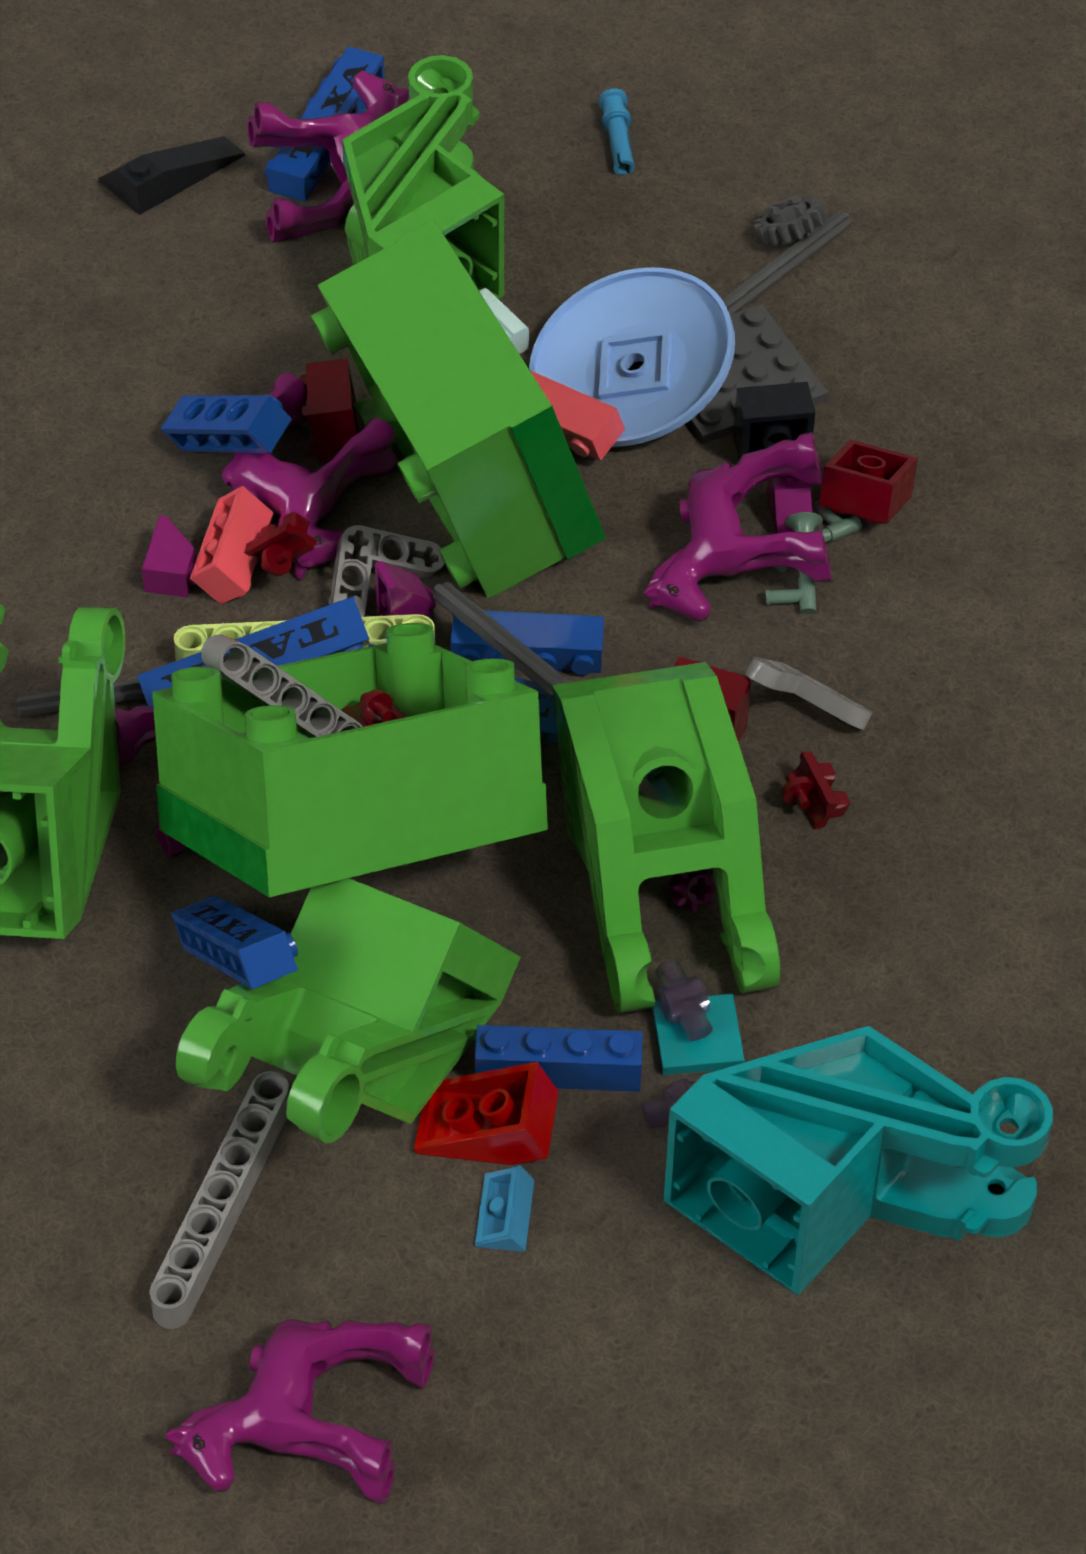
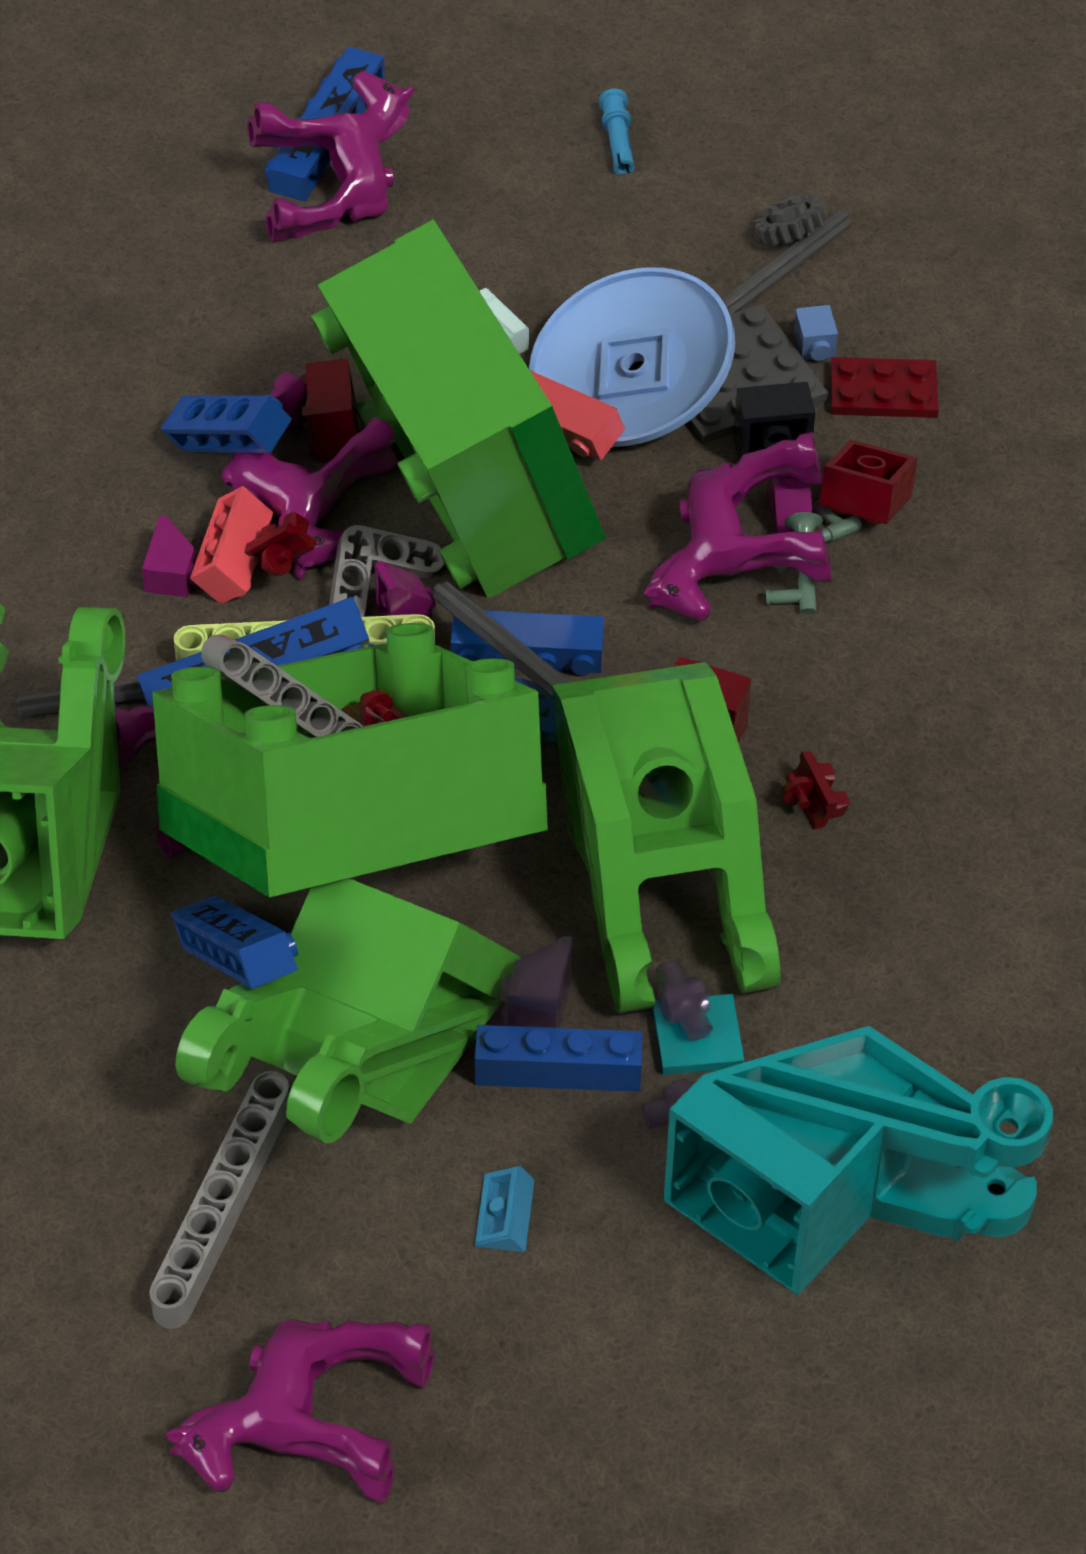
black wedge [98,136,245,215] -> none
bright green piece [342,55,504,299] -> none
red slope [414,1062,559,1165] -> none
gear [666,869,716,912] -> none
light grey beam [744,656,873,730] -> none
none -> clear purple slope [501,936,573,1028]
none -> medium blue brick [793,305,838,361]
none -> dark red plate [830,357,939,418]

